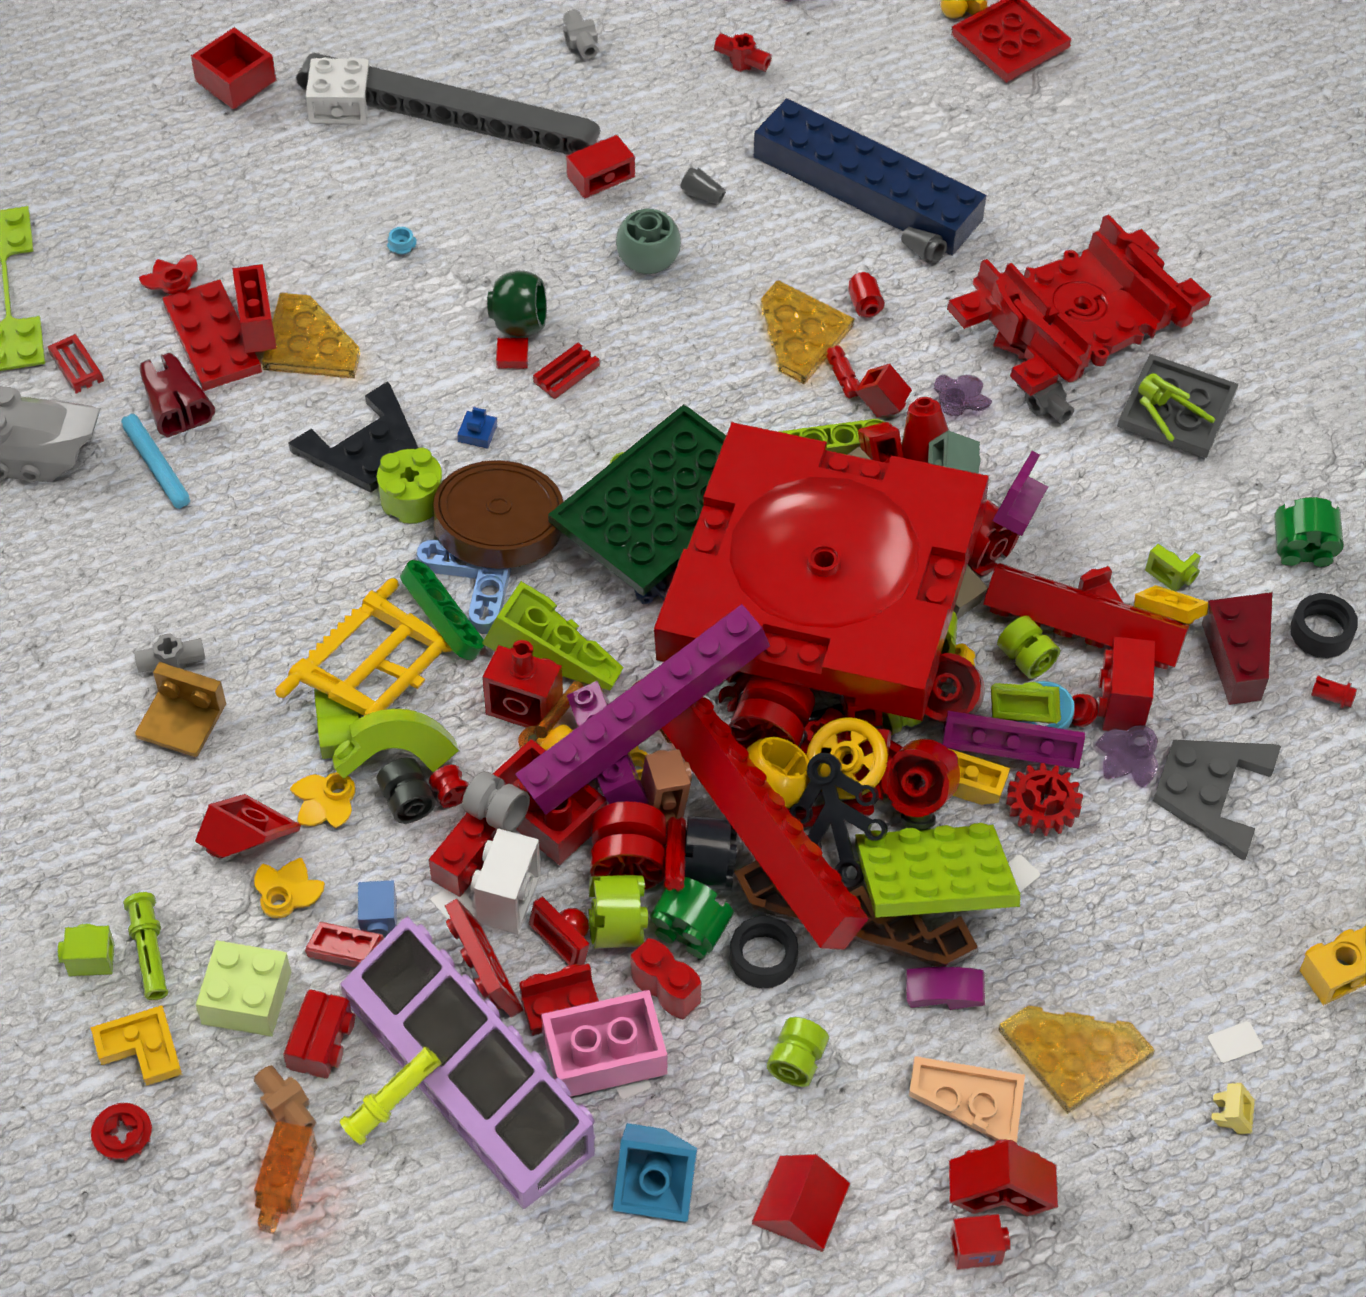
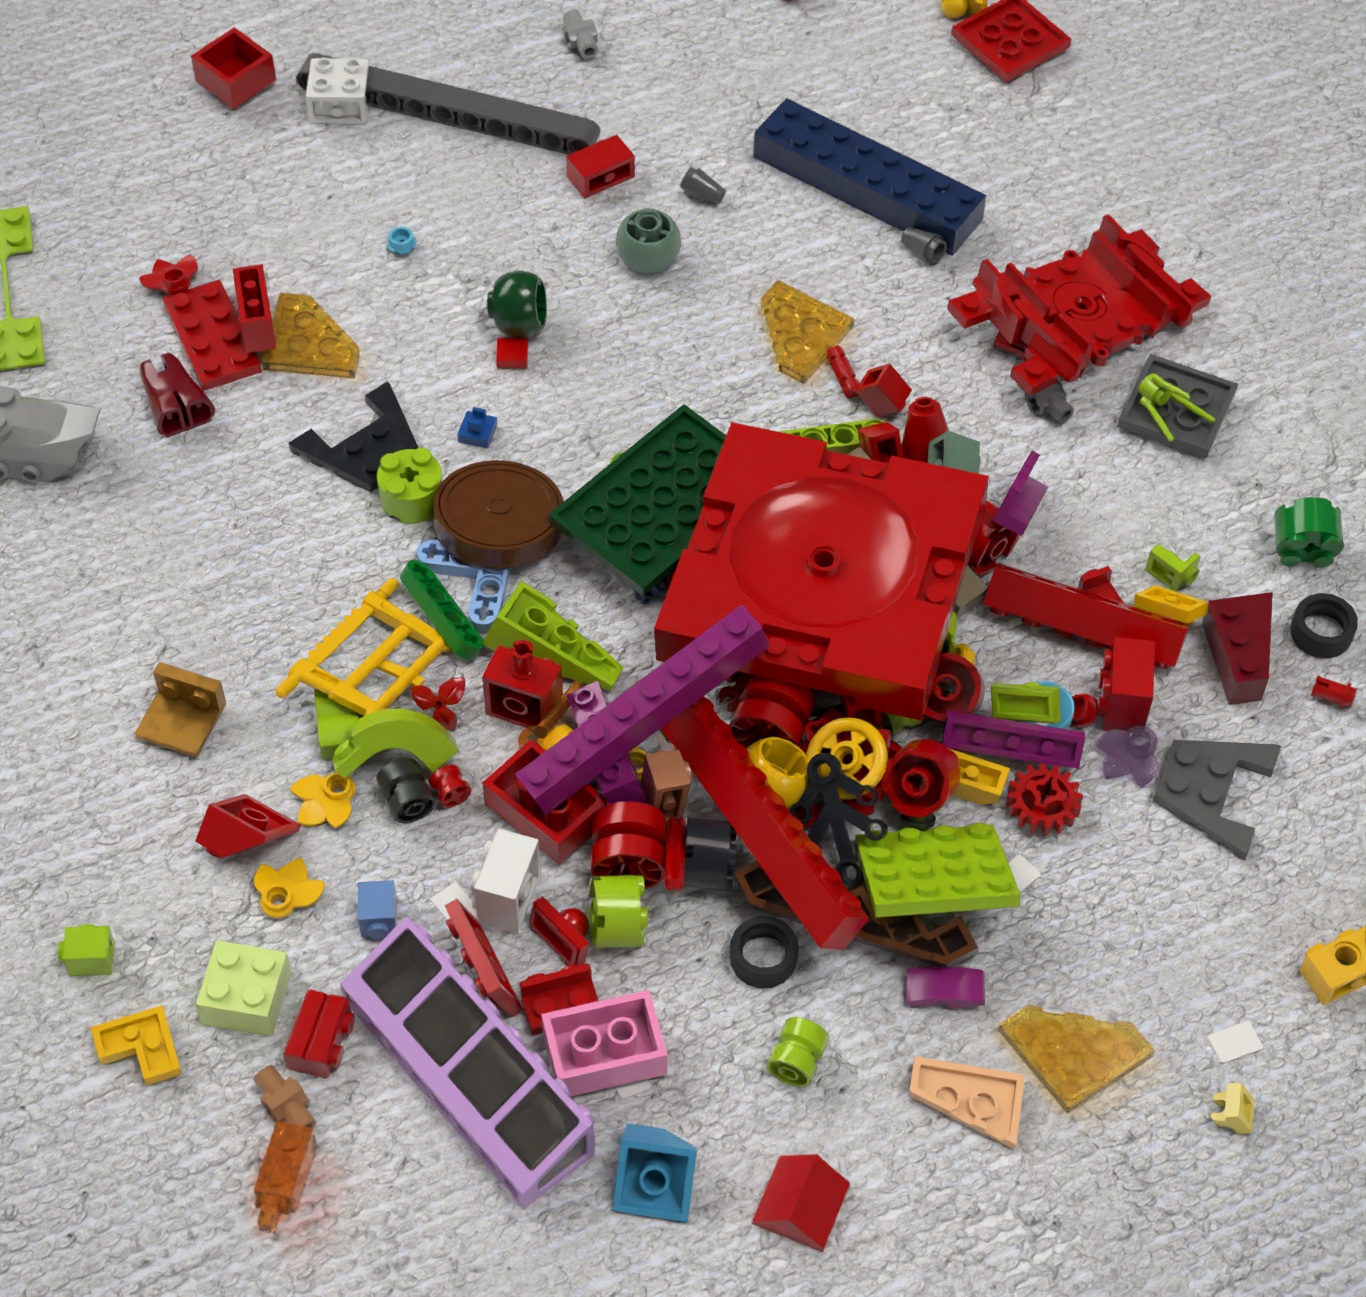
red tile [47,334,104,393] -> none
red gear [91,1103,153,1161] -> none
medium azure axle [121,414,190,509] -> none
lime pin [123,892,168,1001] -> none
light grey axle [134,633,206,673] -> none
plate [305,921,384,971] -> none
neon yellow pin [339,1046,442,1145] -> none
red brick [428,813,497,897] -> none
light grey wheel [462,771,530,832] -> none
red tile [533,342,600,399] -> none
red brick [631,938,702,1019] -> none
green brick [650,877,734,959] -> none
red axle [714,33,772,72] -> none
red brick [848,272,885,317] -> none
clear purple plate [934,374,993,416] -> none
red brick [949,1139,1058,1217] -> none
red brick [950,1214,1011,1270] -> none
lime wheel [997,616,1061,679] -> none
none -> red plant [410,677,466,730]

